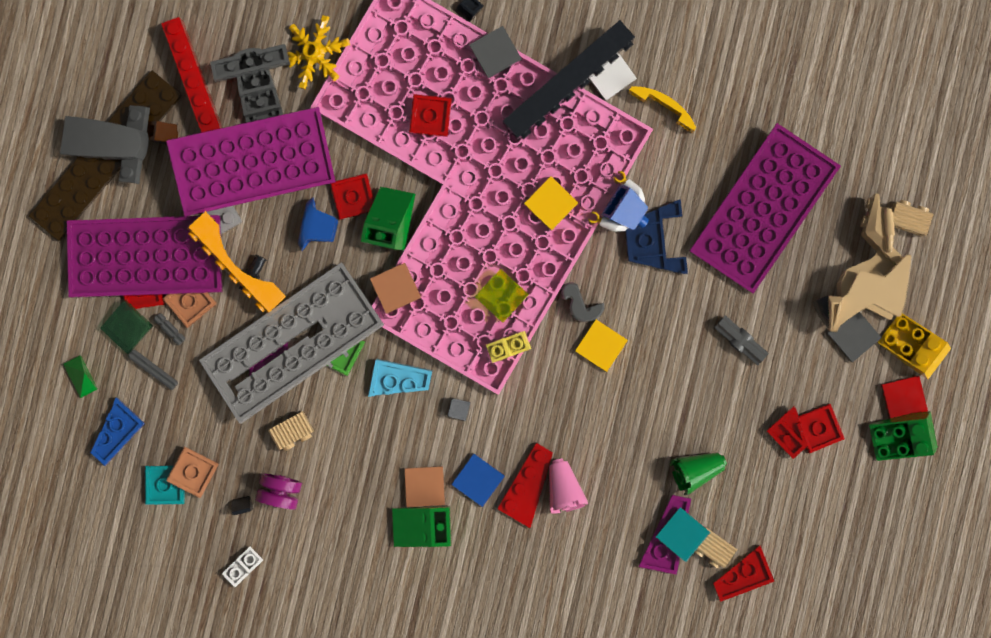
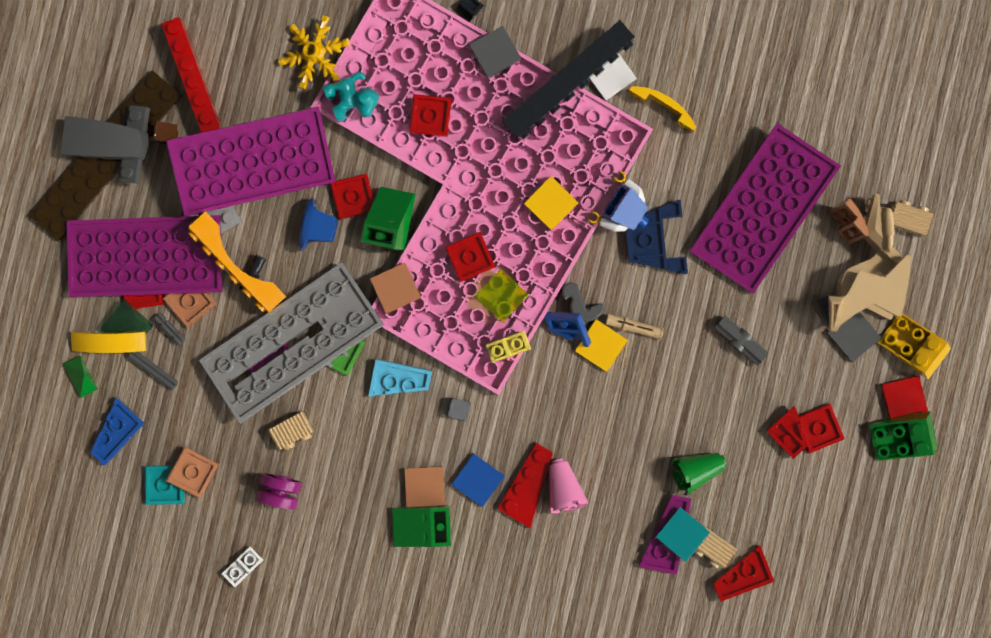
dark grey slope [210,44,290,122] -> none
black slope [231,496,253,516] -> none
none -> yellow slope [71,331,146,353]
none -> teal animal [322,72,379,123]
none -> red tile [445,232,496,283]
none -> blue wing [544,312,591,347]
none -> tan pin [605,313,664,340]
none -> nougat slope [828,198,869,244]

